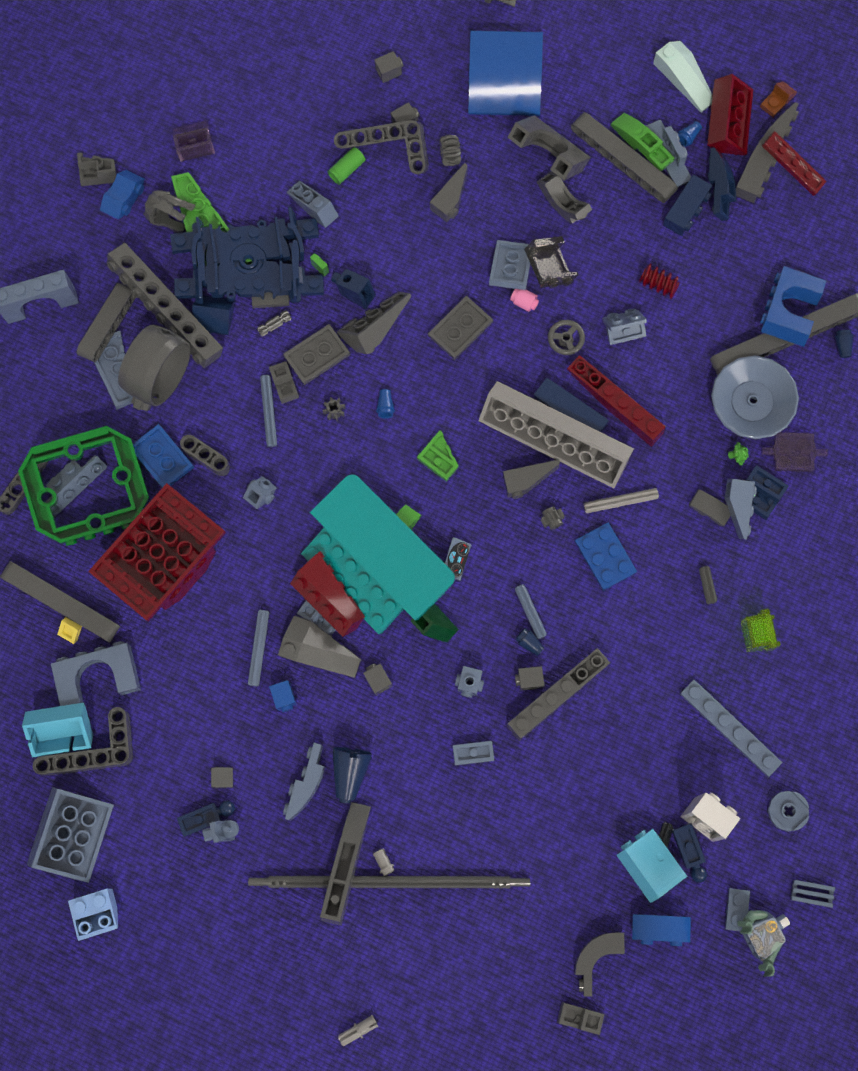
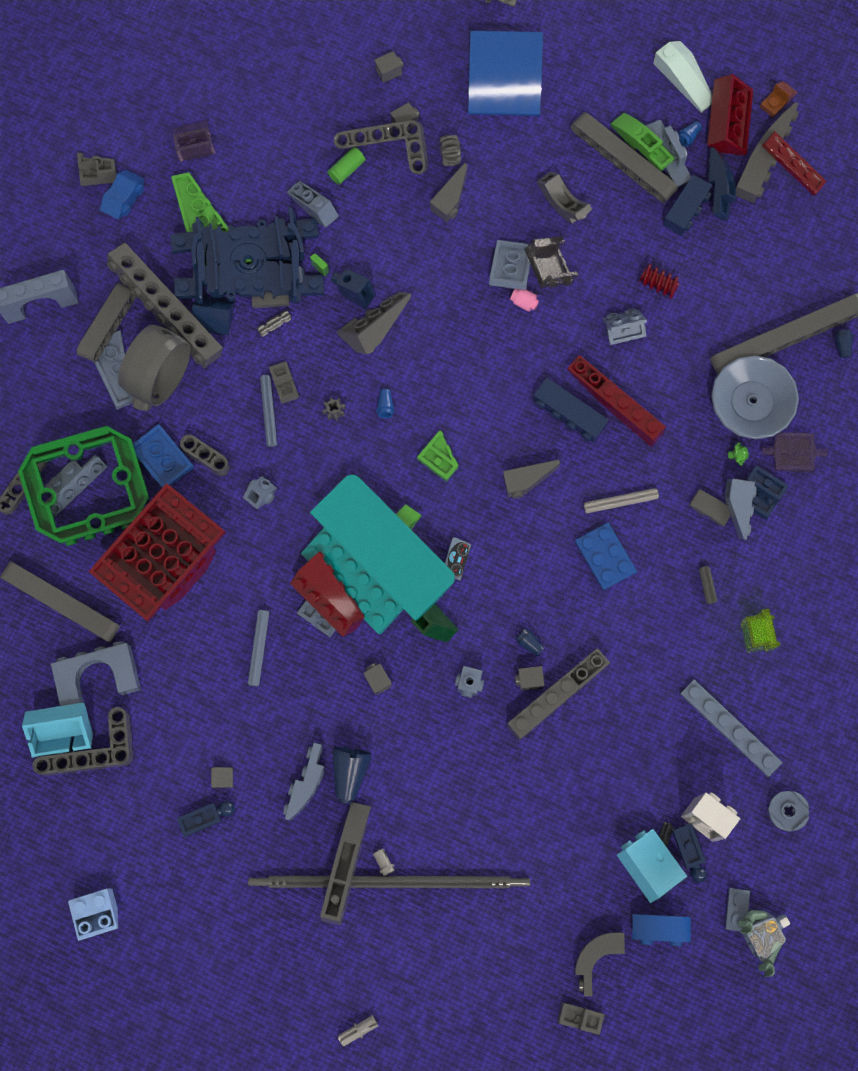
sand blue slope [27,787,114,883] -> none
light yellow plate [57,617,82,644] -> none
dark grey piece [143,190,195,233] -> none
sand blue hips [202,820,239,843] -> none
blue brick [269,680,297,712] -> none
dark grey wedge [278,615,361,678] -> none
dark grey plate [283,324,350,385] -> none
dark grey plate [428,296,493,360] -> none
sand blue plate [453,741,494,766] -> none
light grey brick [478,381,634,488] -> none
dark grey arch [507,115,591,180] -> none
sand blue axle [515,584,547,639] -> none
dark grey gear [541,506,565,530] -> none
dark grey piece [548,320,585,355] -> none
blue arch [760,266,826,347] -> none
sand blue tile [790,880,835,908] -> none

